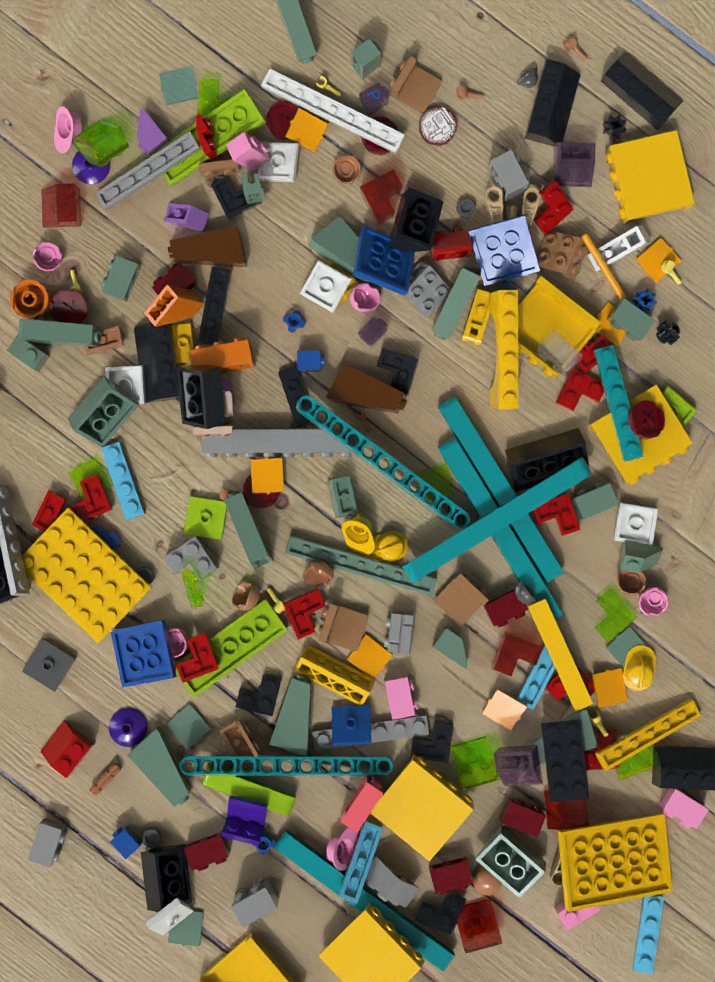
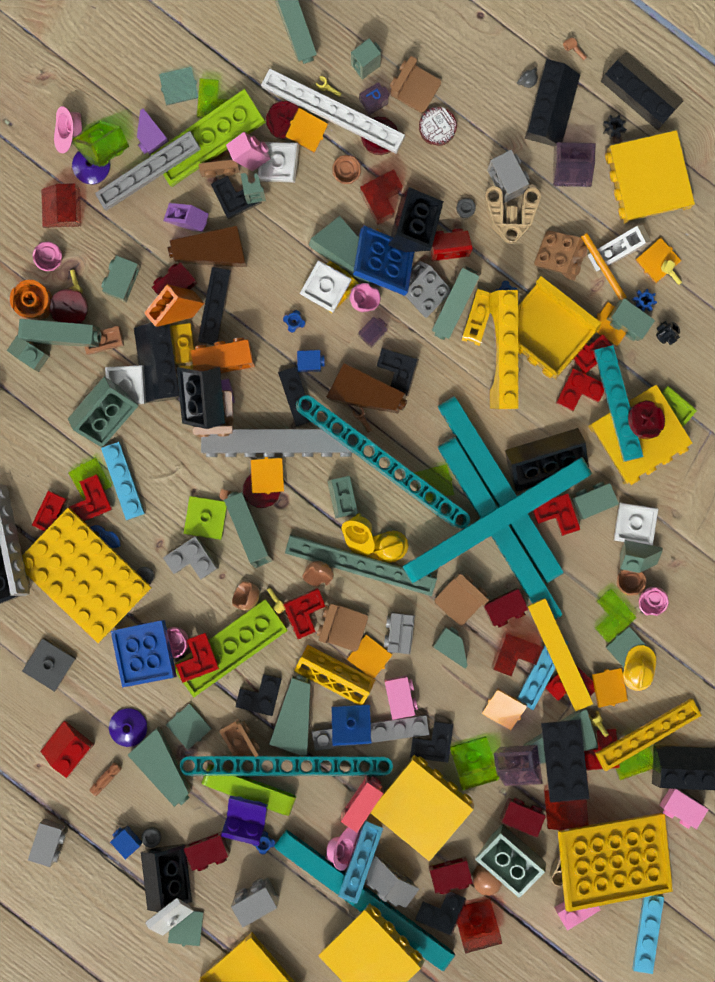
clear neon green plate [180,569,204,609] -> none
red slope [196,114,217,159] -> none
nougat hand [456,85,483,100] -> none
plate [469,214,540,286] -> none
dark grey piece [515,582,536,605] -> none
red plate [533,180,574,235] -> none
clear brick [538,330,583,376] -> none

